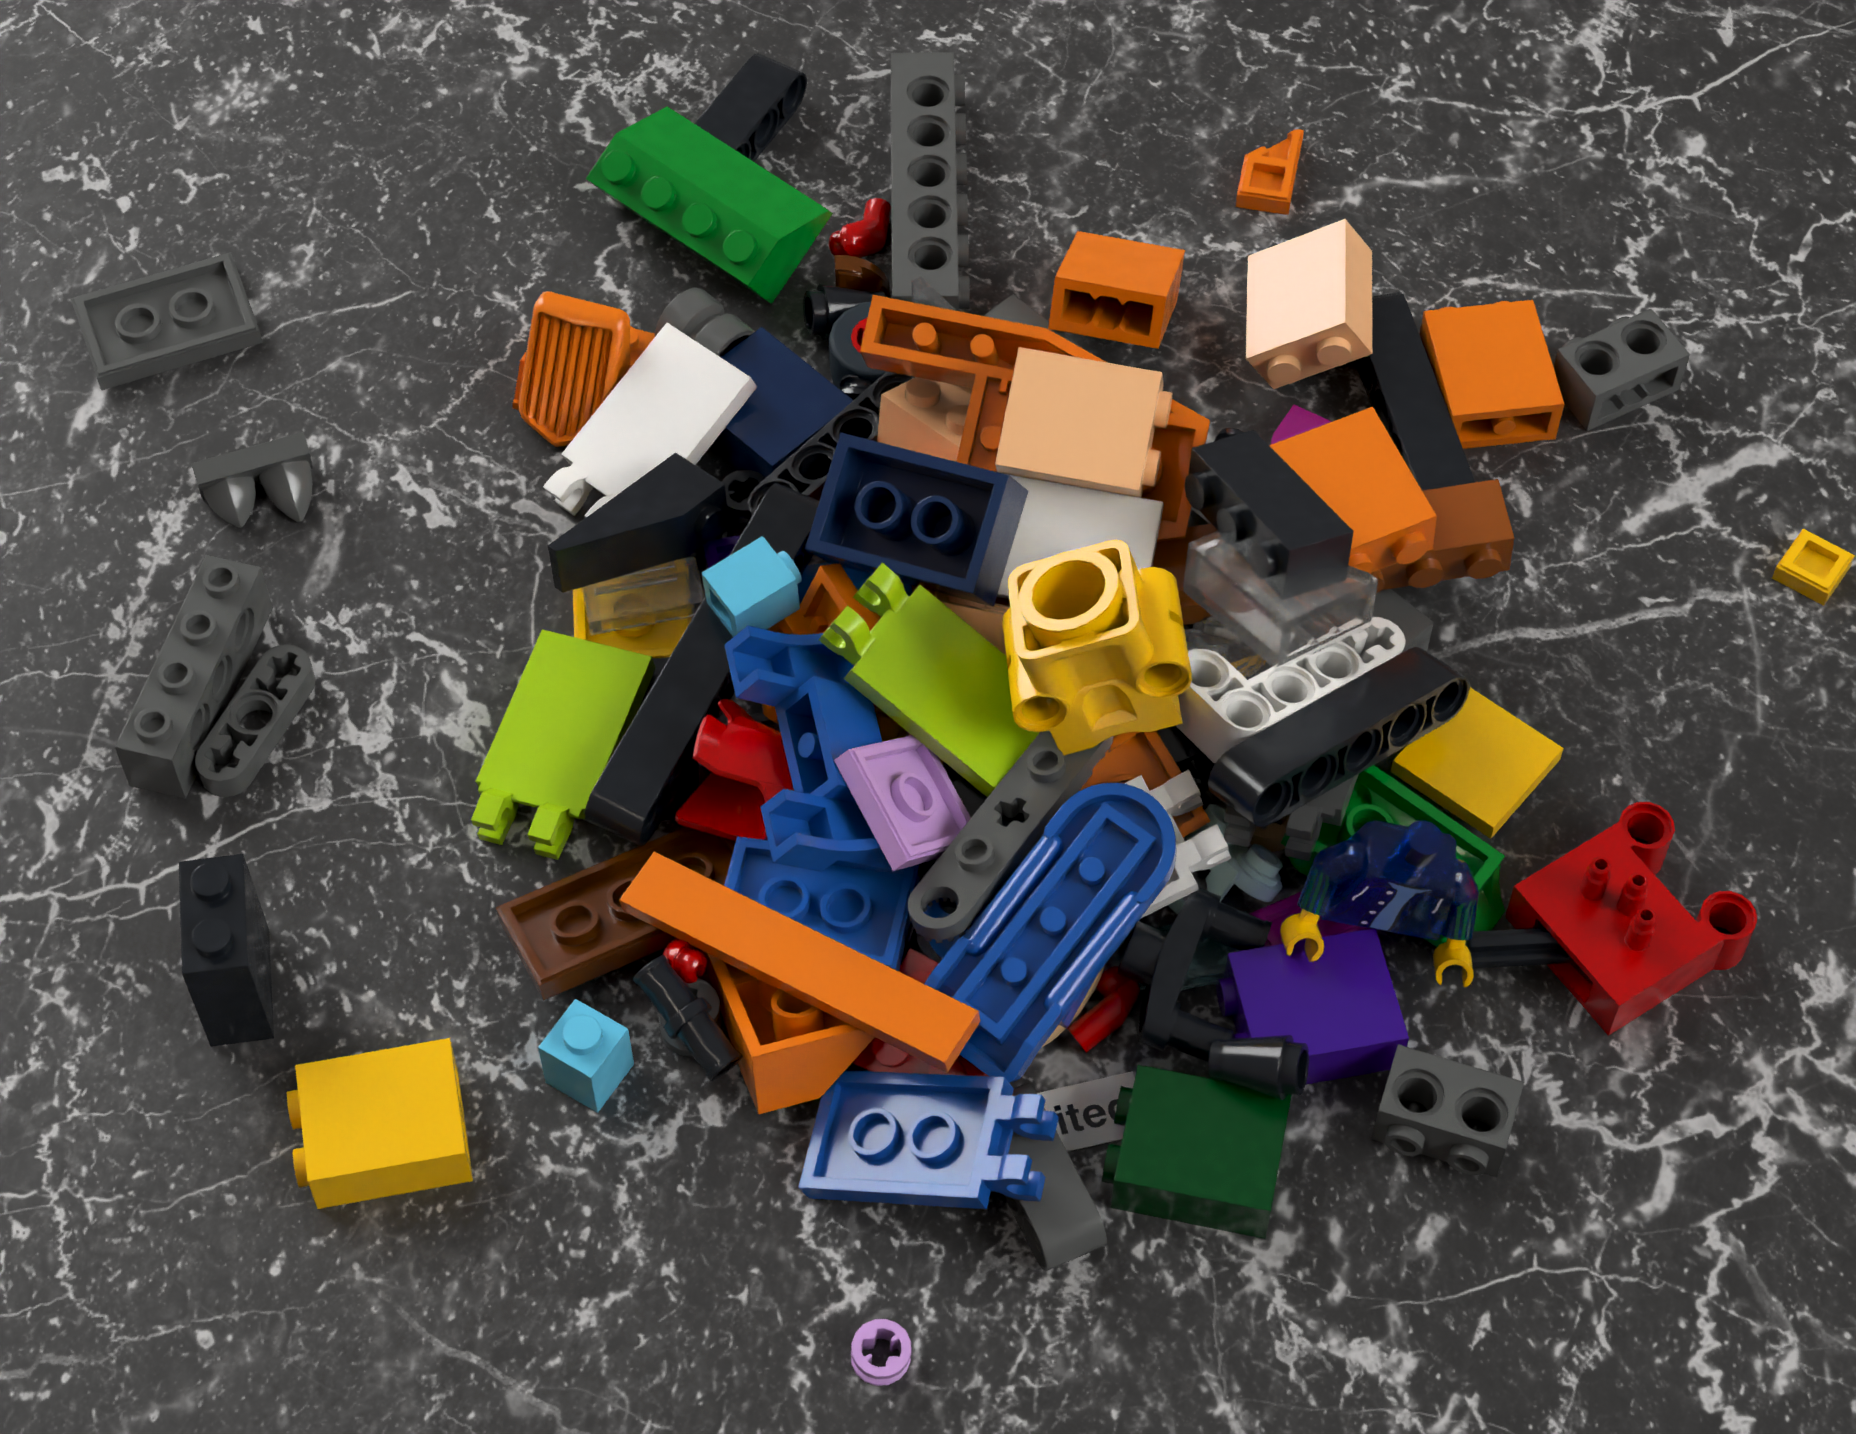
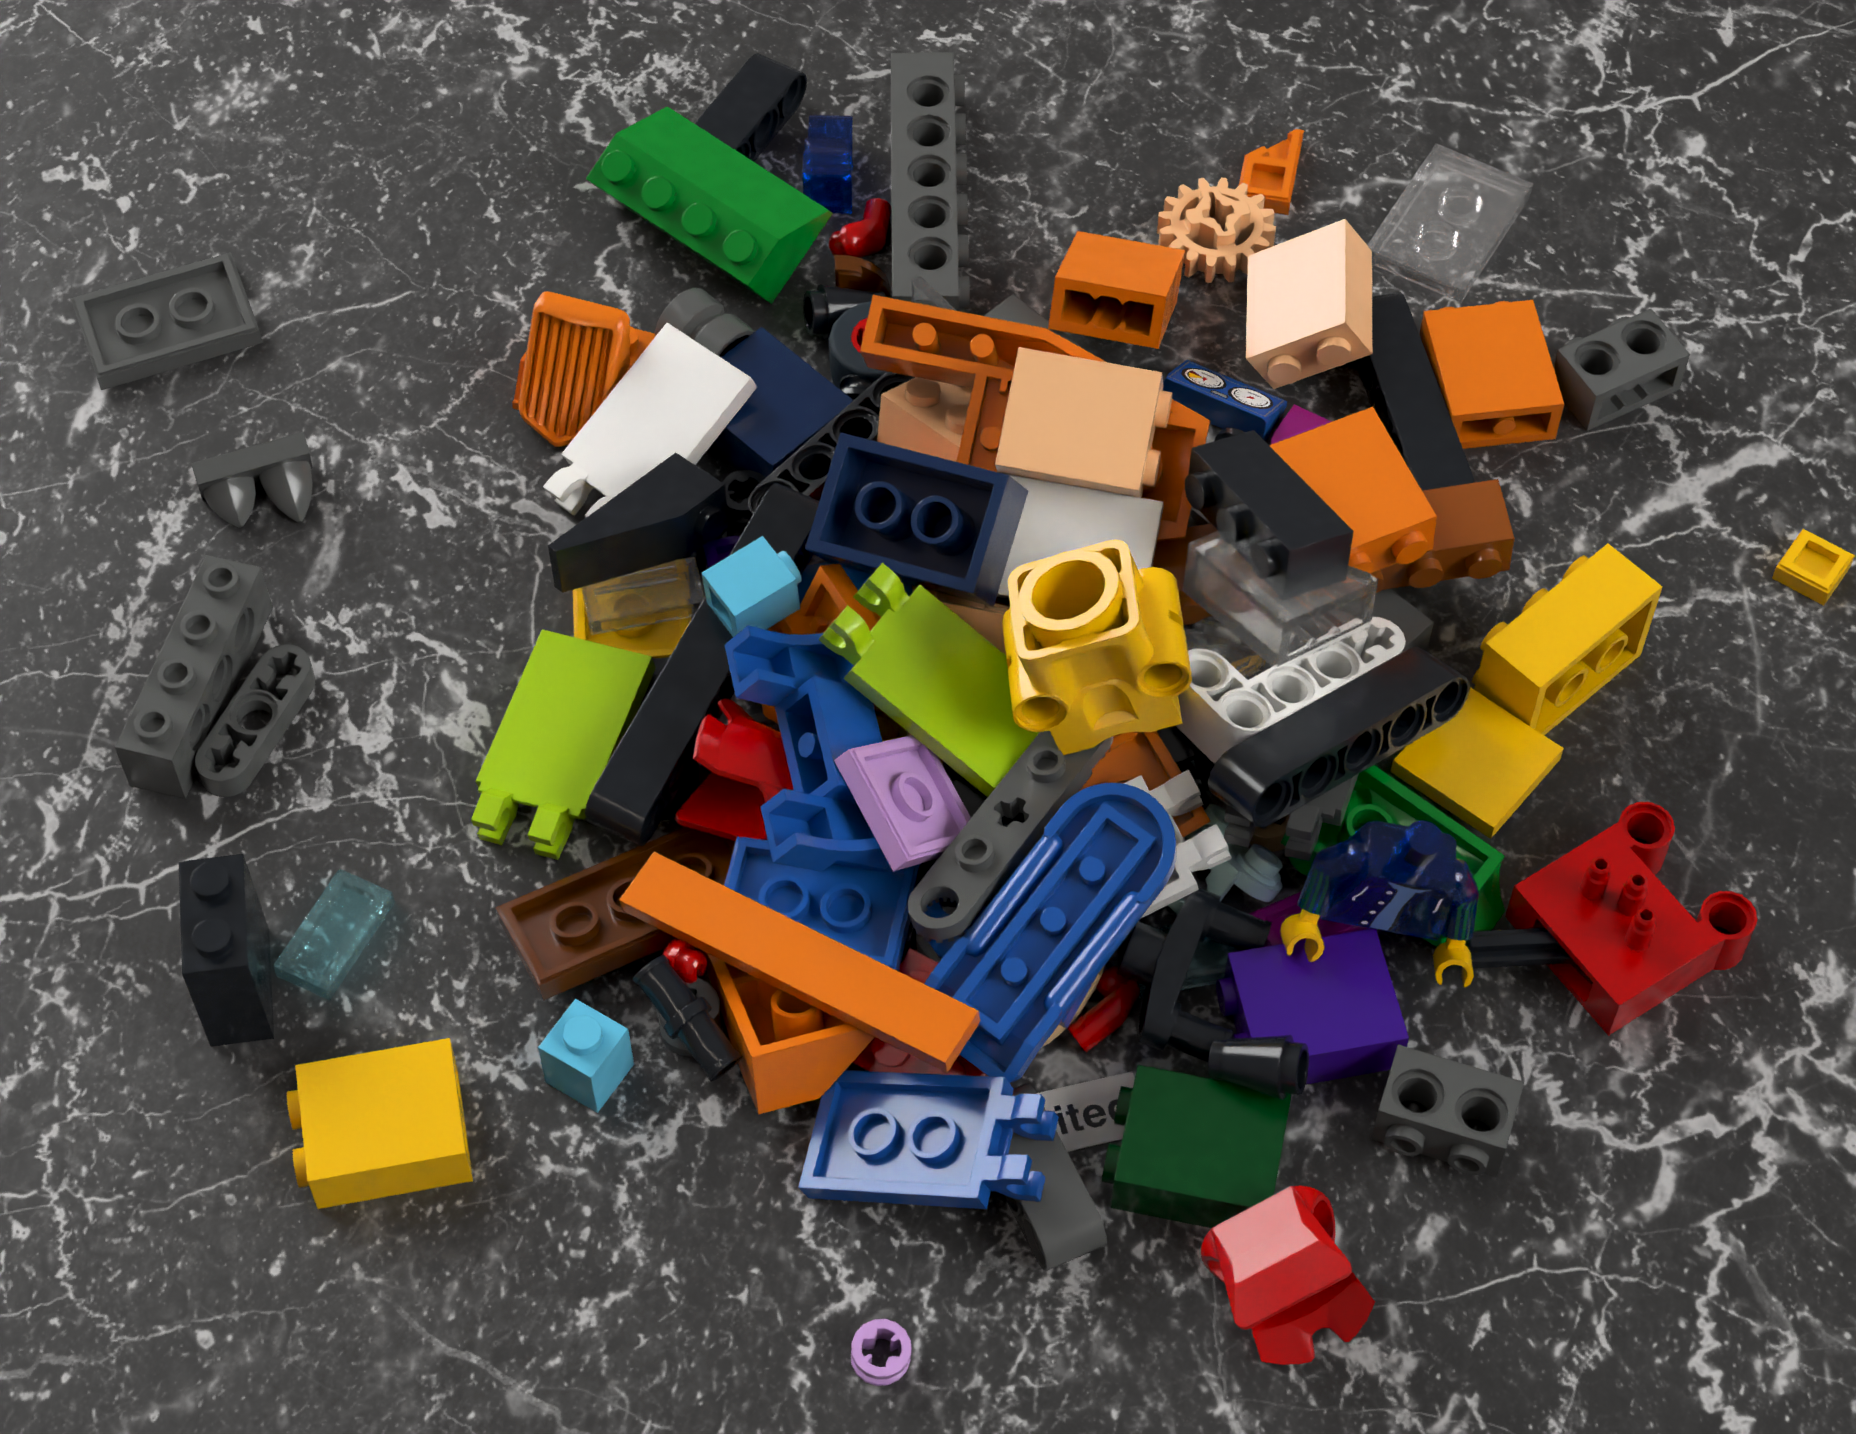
none -> clear light blue tile [273,869,395,1000]
none -> clear blue leg [802,115,853,214]
none -> light nougat gear [1157,177,1276,283]
none -> blue slope [1163,360,1287,441]
none -> red piece [1201,1185,1375,1365]
none -> clear tile [1368,143,1533,303]
none -> yellow brick [1472,543,1663,736]

